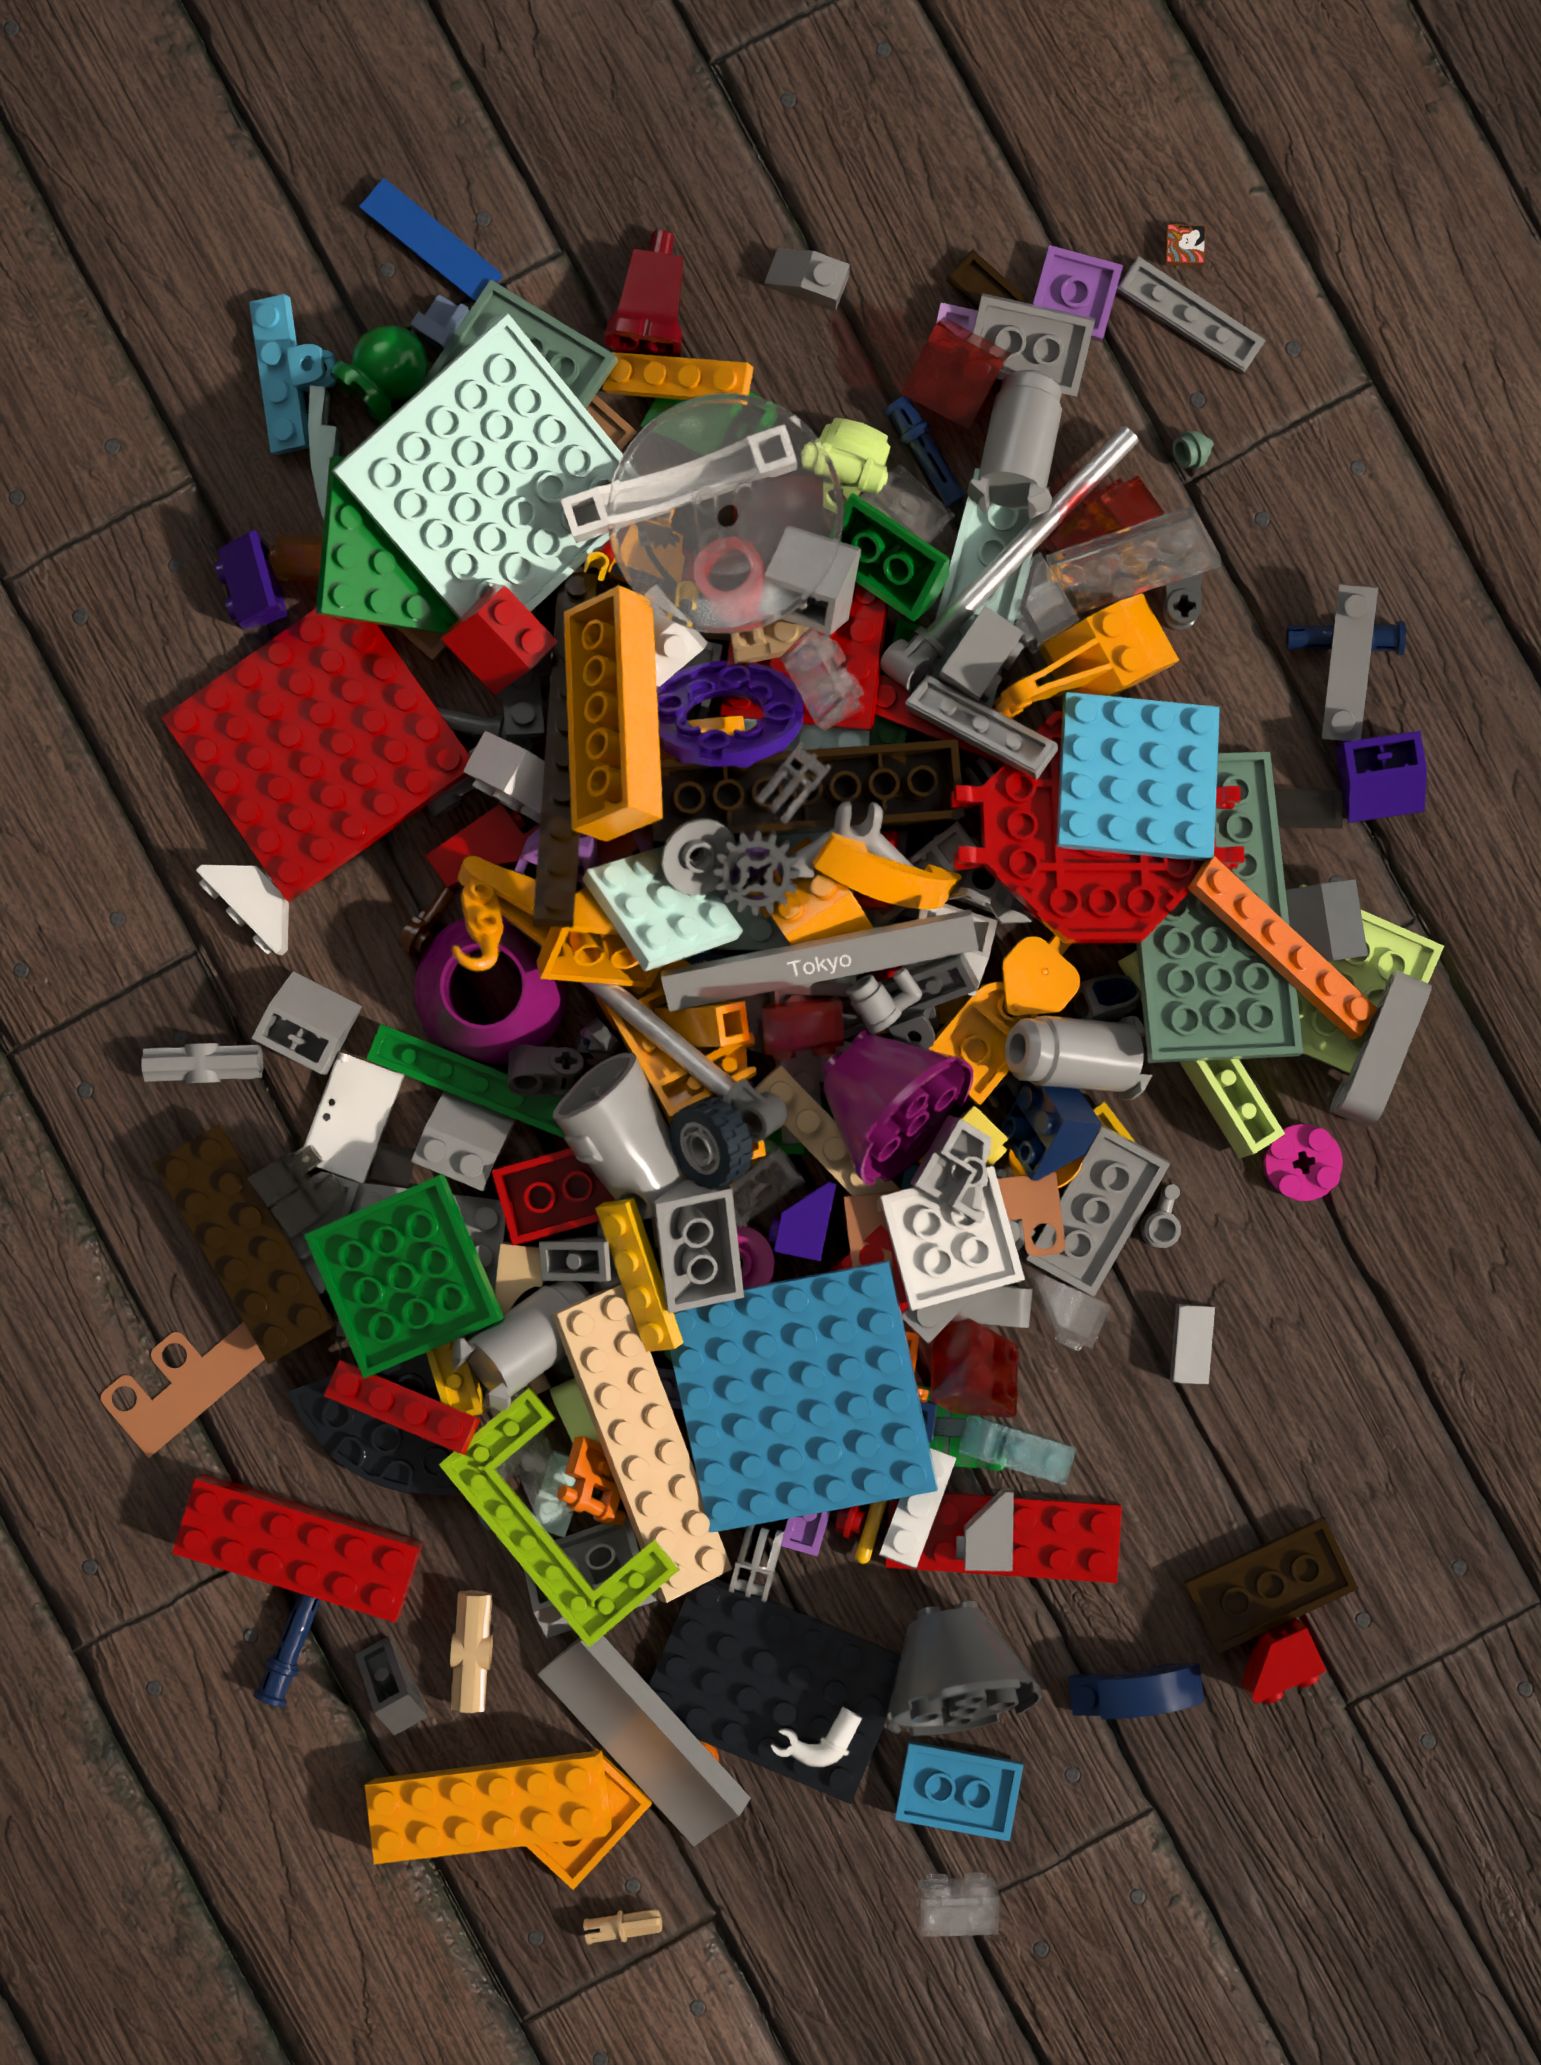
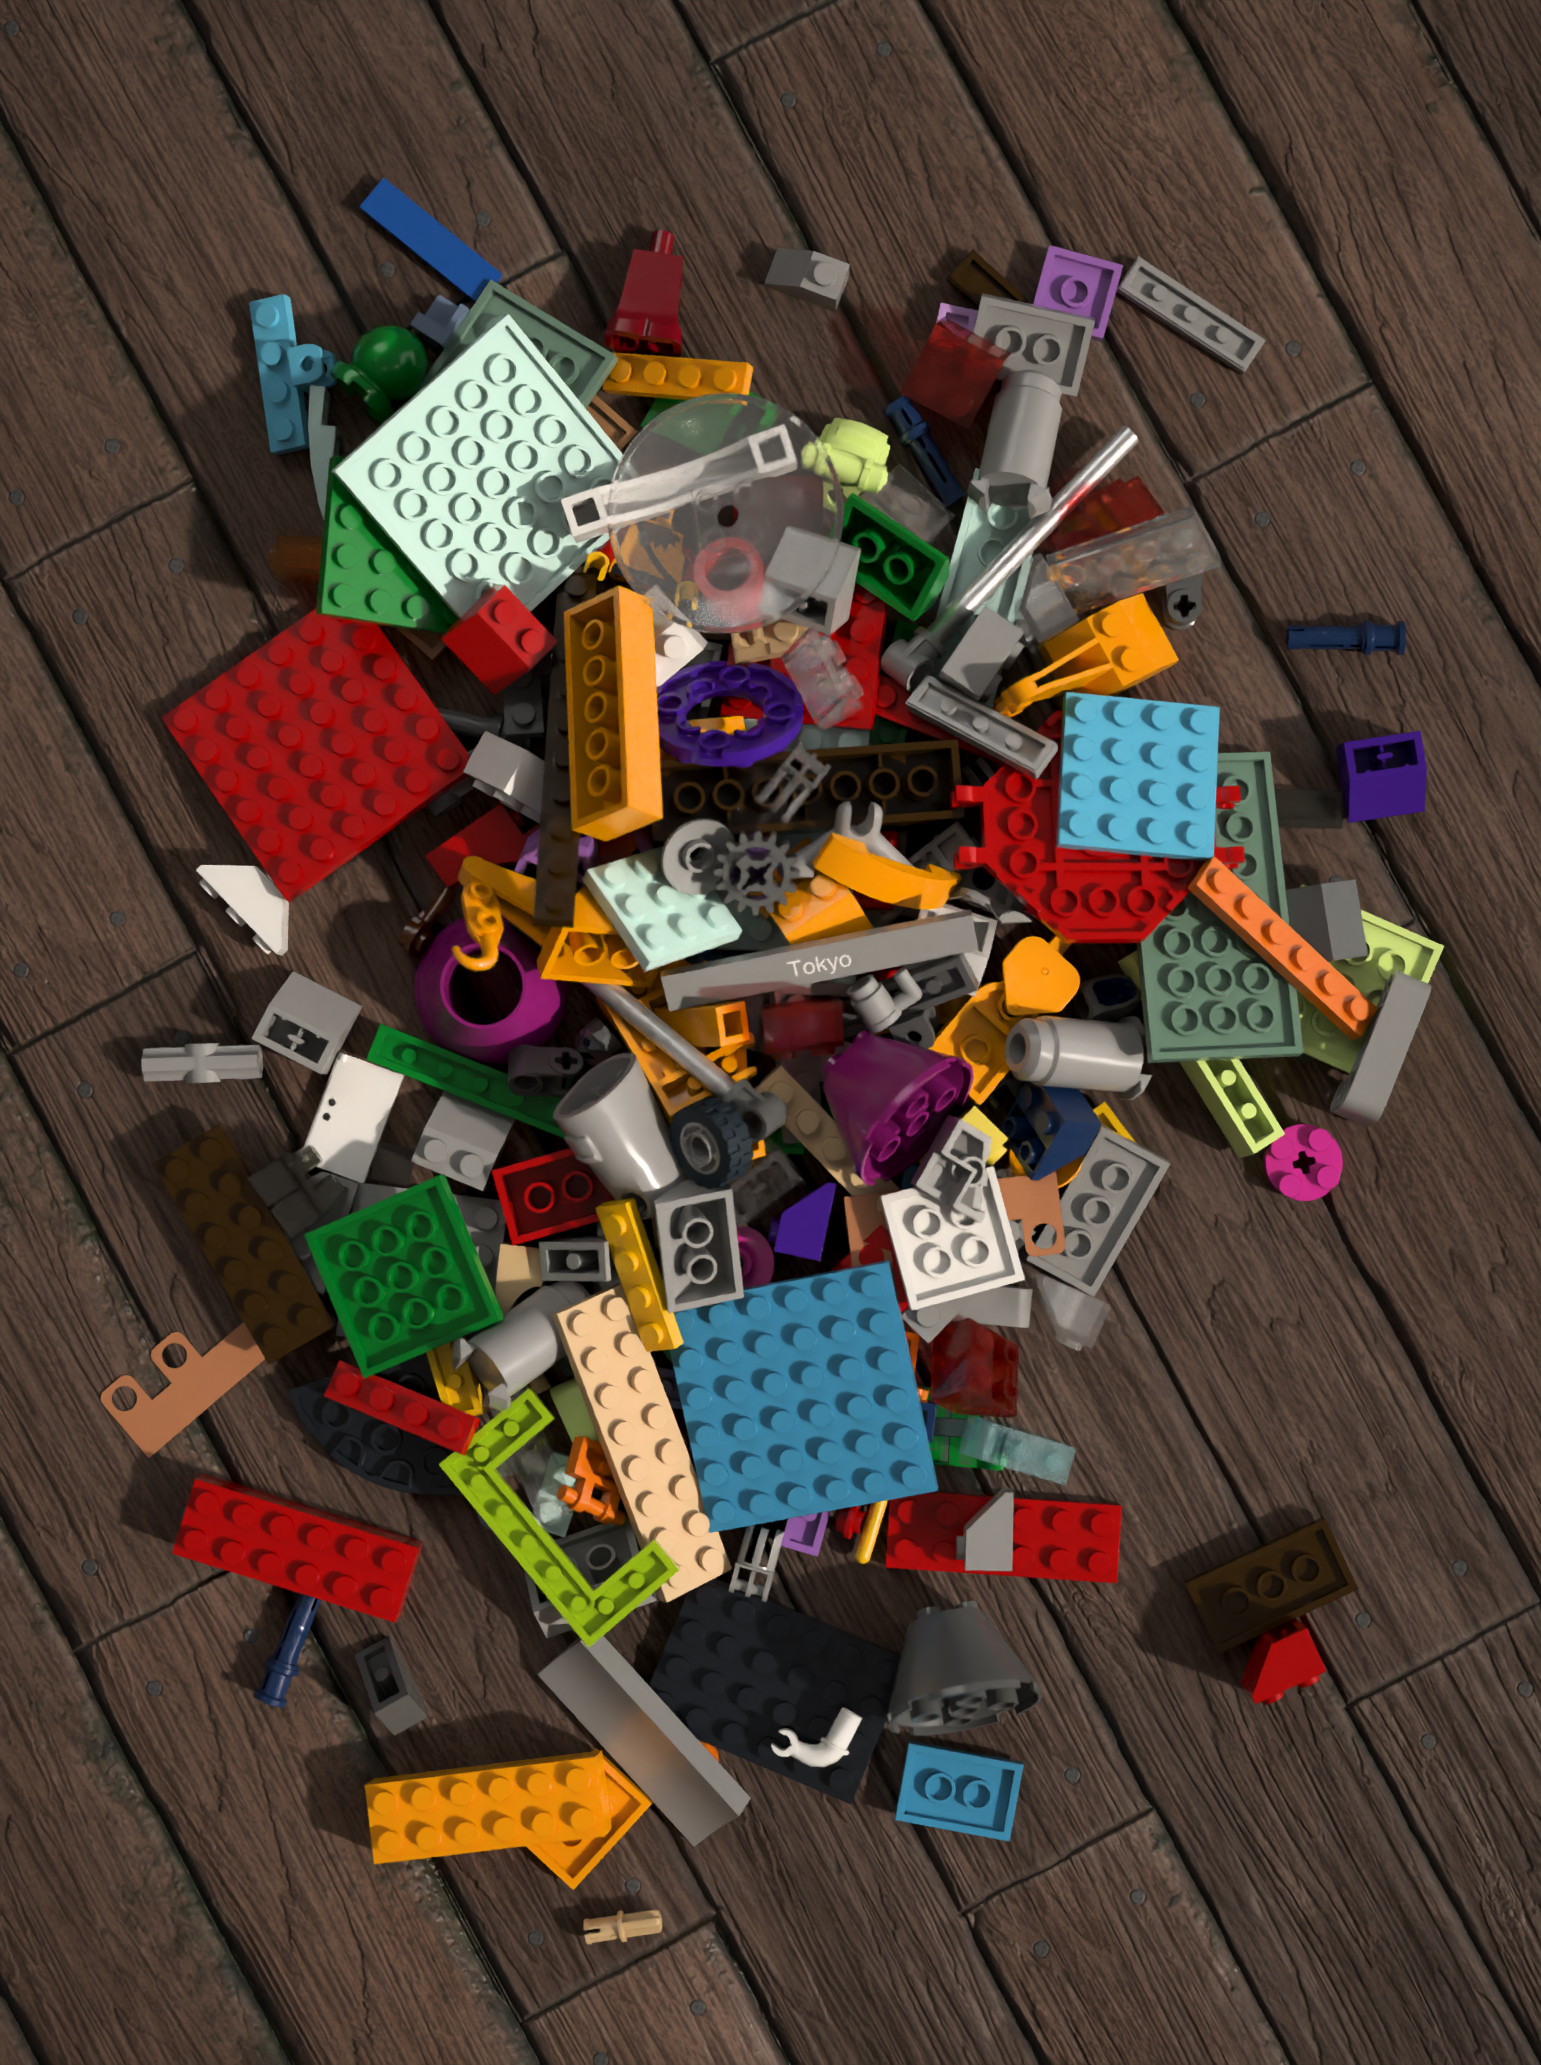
dark purple slope [215,530,289,630] -> none
tan piece [450,1590,493,1713] -> none
white plate [879,1448,956,1569] -> none
clear slope [917,1872,1000,1937] -> none
dark blue arch [1068,1663,1204,1719] -> none
light grey piece [1140,1184,1181,1248] -> none
tile [1165,224,1206,267] -> none
light grey slope [1170,1304,1215,1384] -> none
sand green plate [1173,430,1214,469] -> none
light grey plate [1322,583,1378,741] -> none

